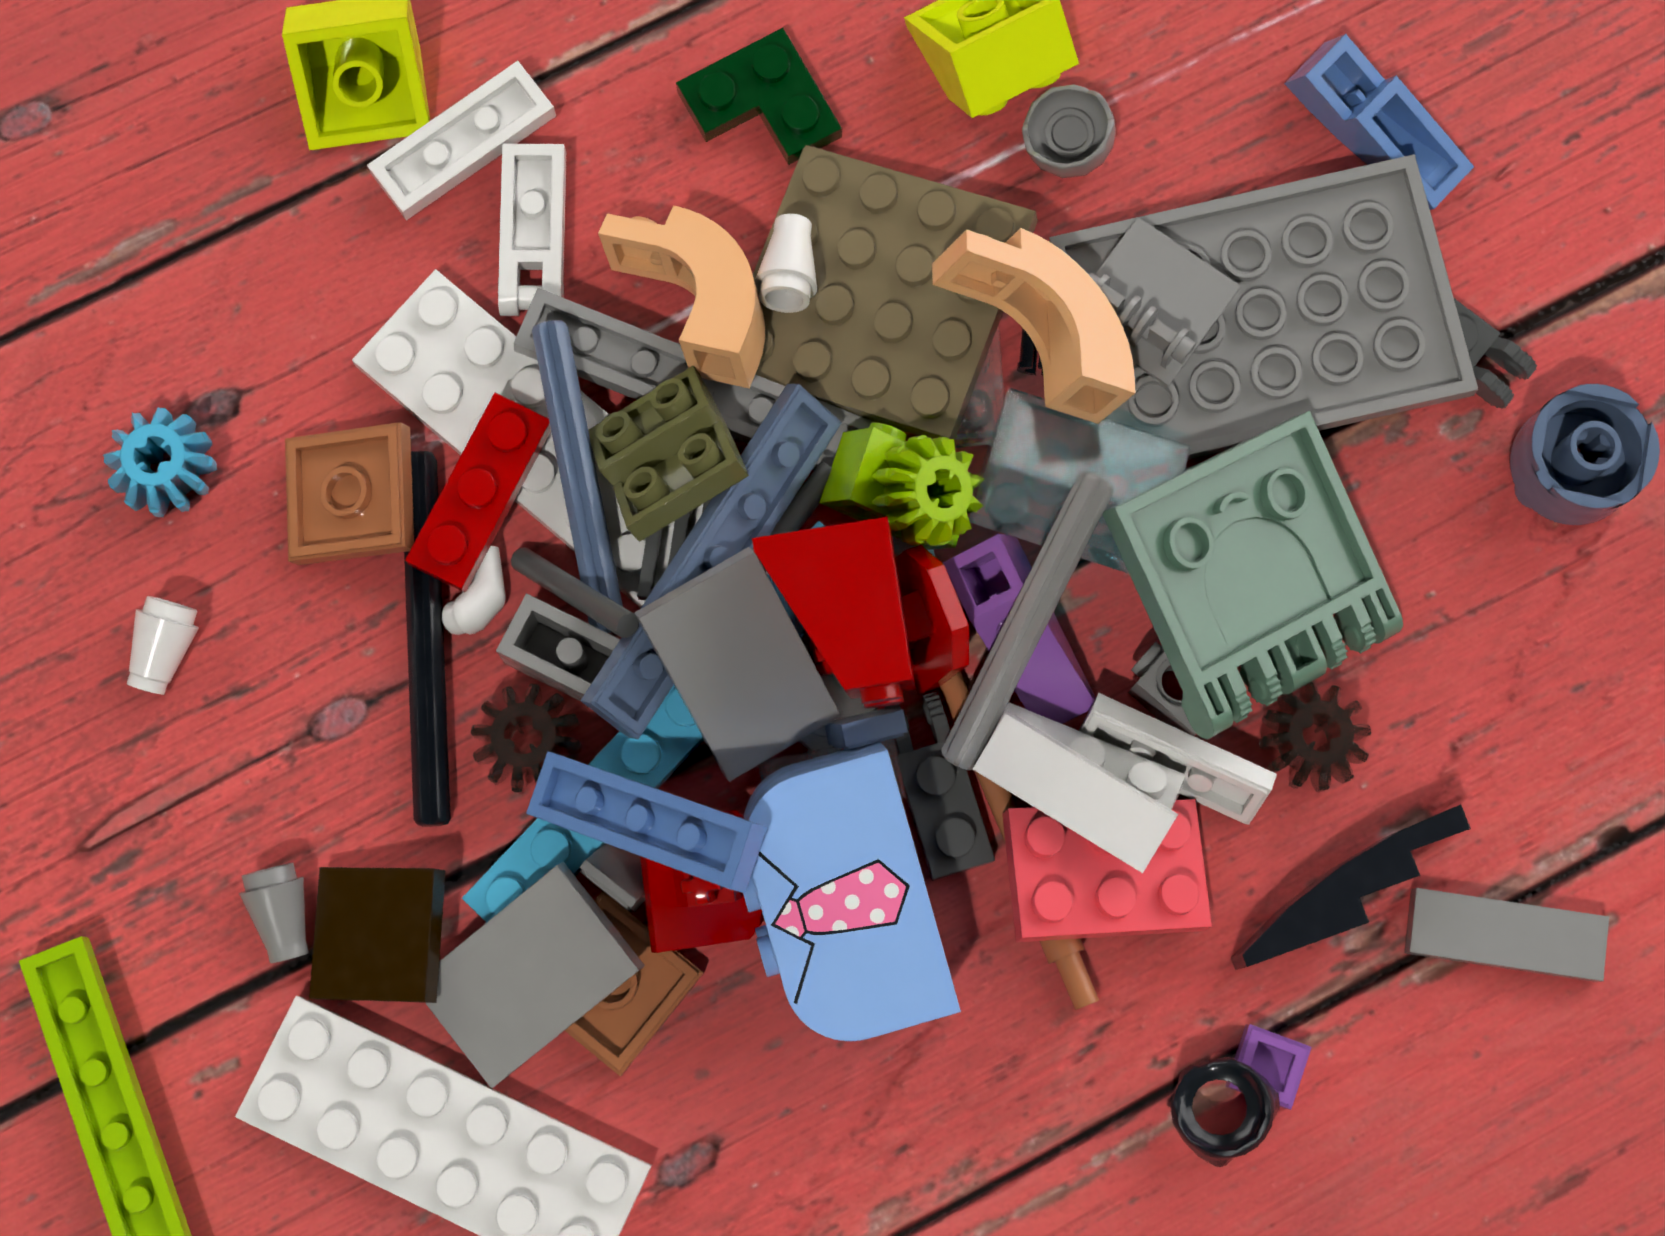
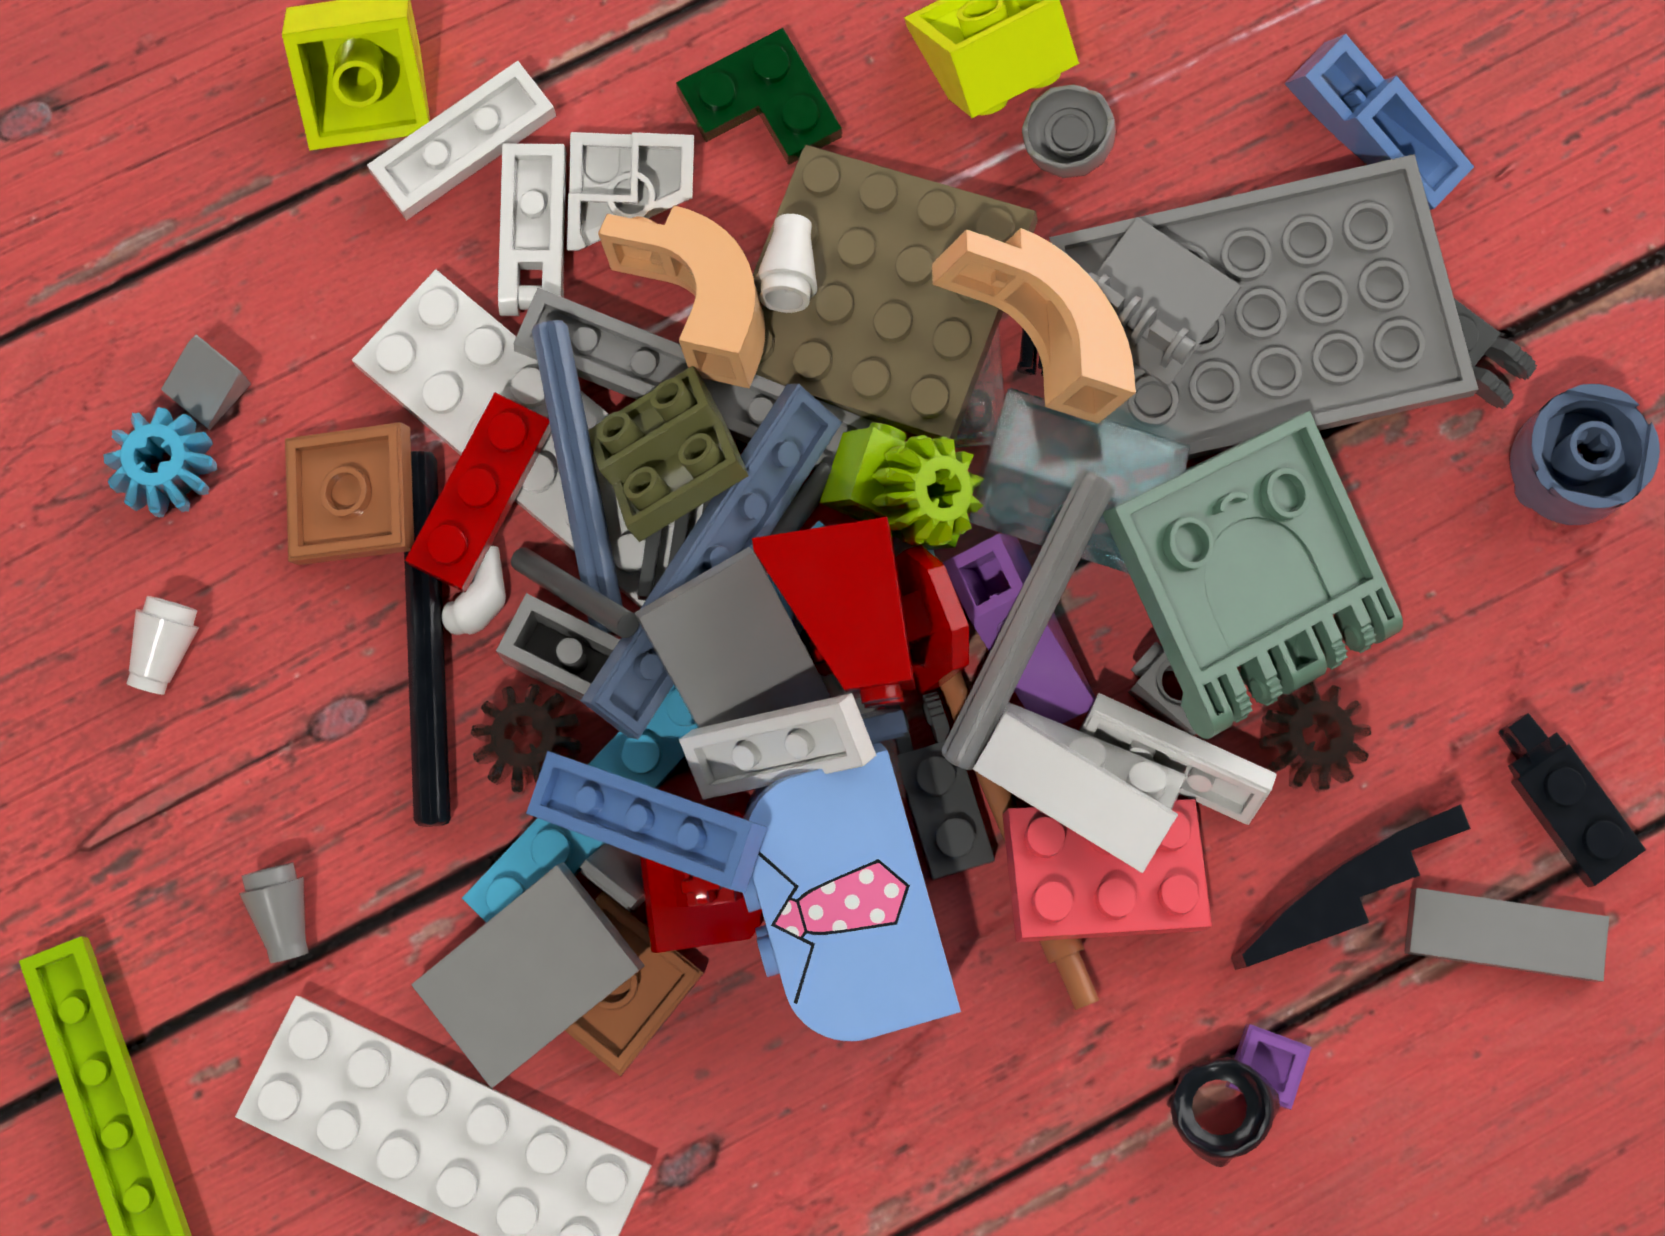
dark brown tile [309,867,446,1003] -> none
none -> light grey slope [161,334,251,430]
none -> white slope [567,132,694,251]
none -> white plate [679,693,876,799]
none -> black hinge [1498,713,1646,888]

